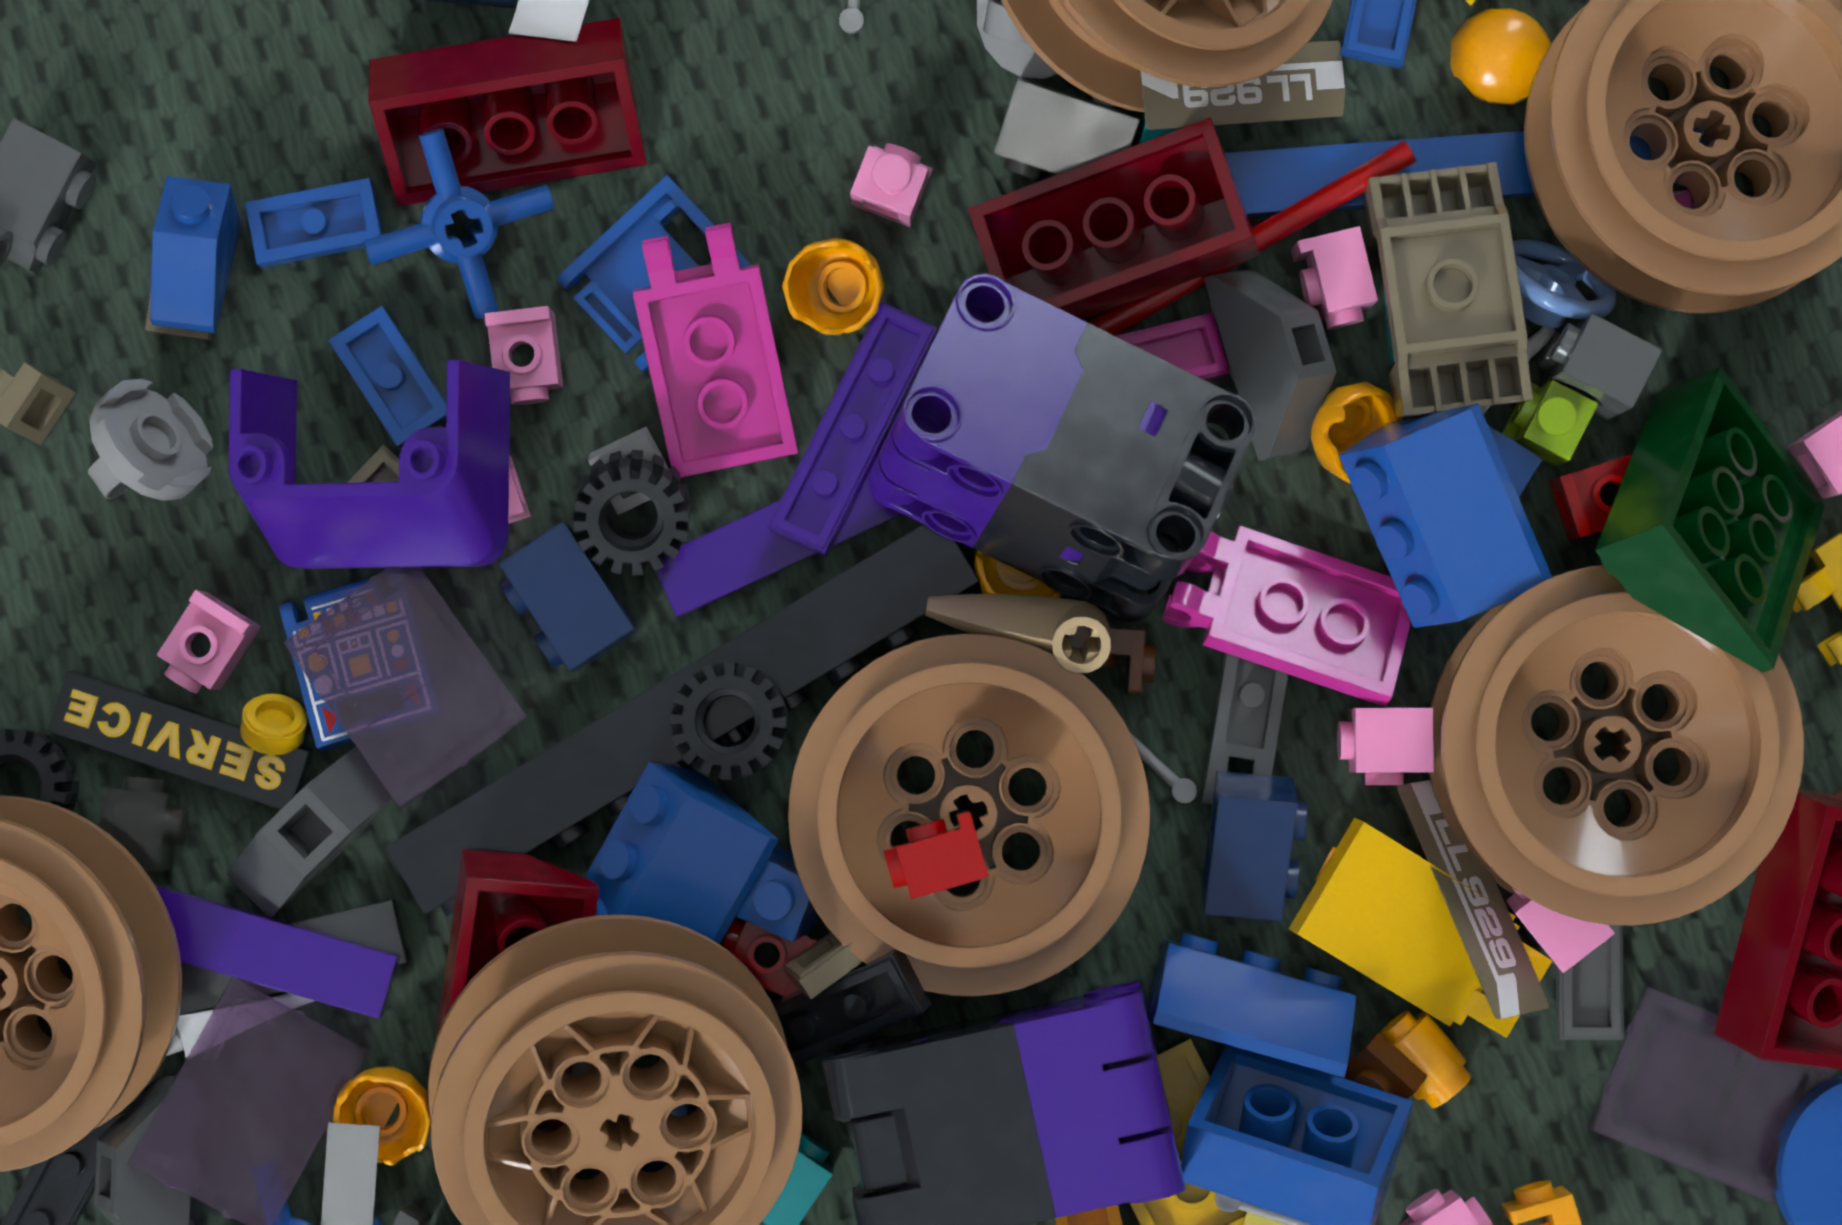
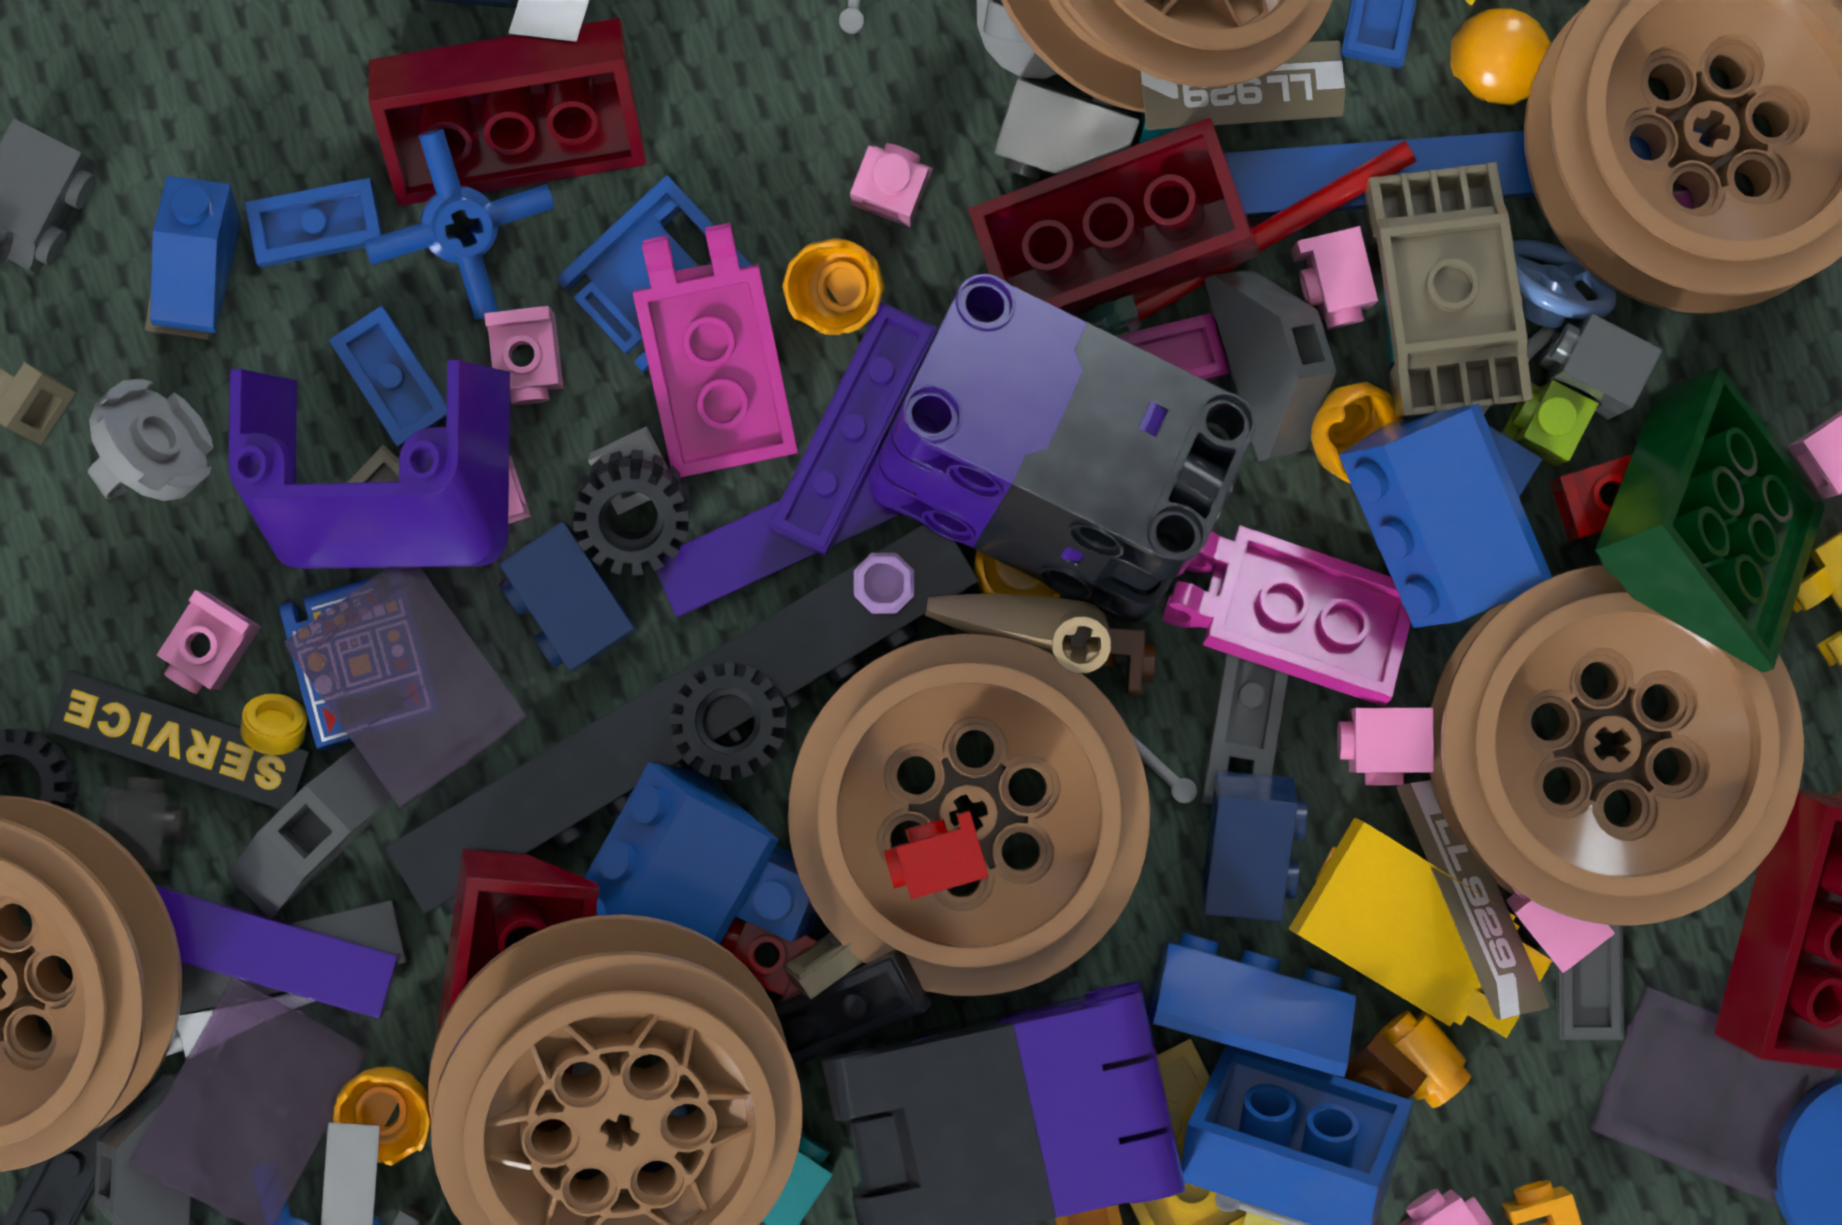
none -> lavender tile [854,553,914,614]
none -> tile [1078,295,1142,336]

